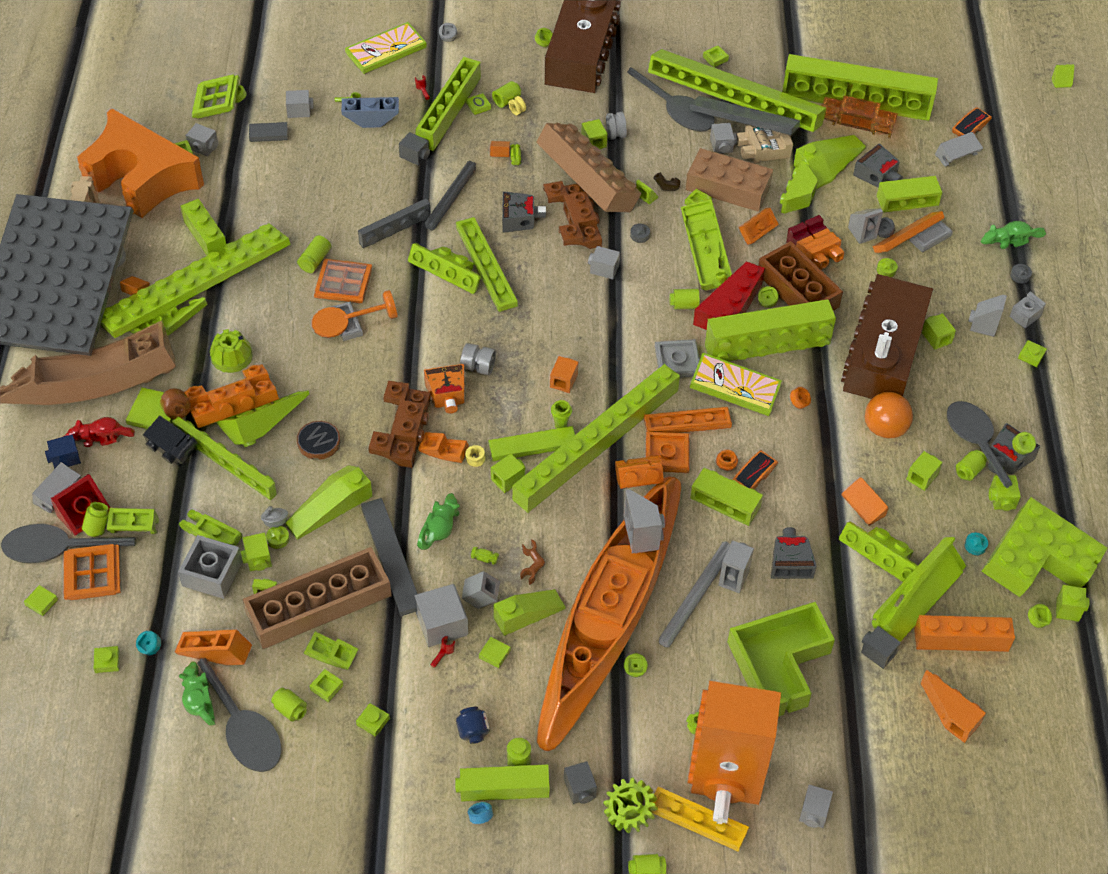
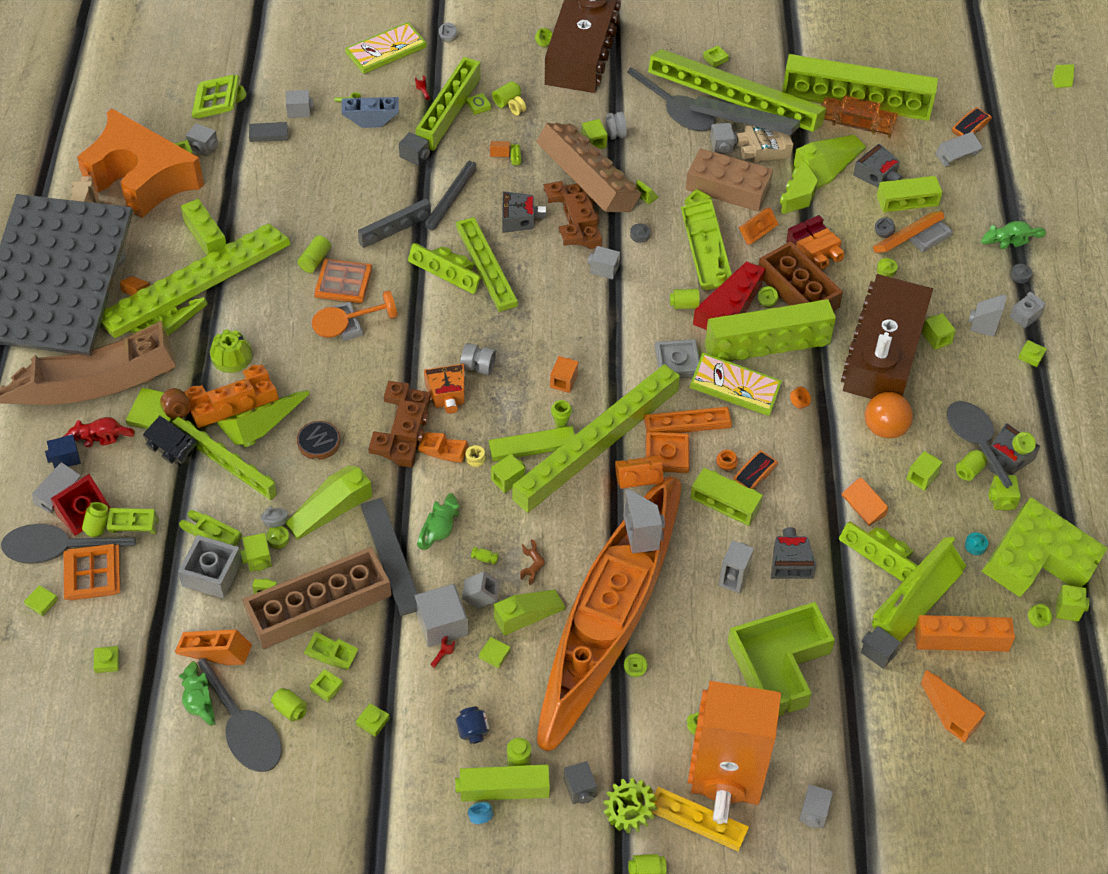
teal tile [136,631,161,655] -> none
dark brown arm [653,172,681,191] -> none
light grey axle [659,541,730,648] -> none
light grey slope [848,209,883,244] -> none

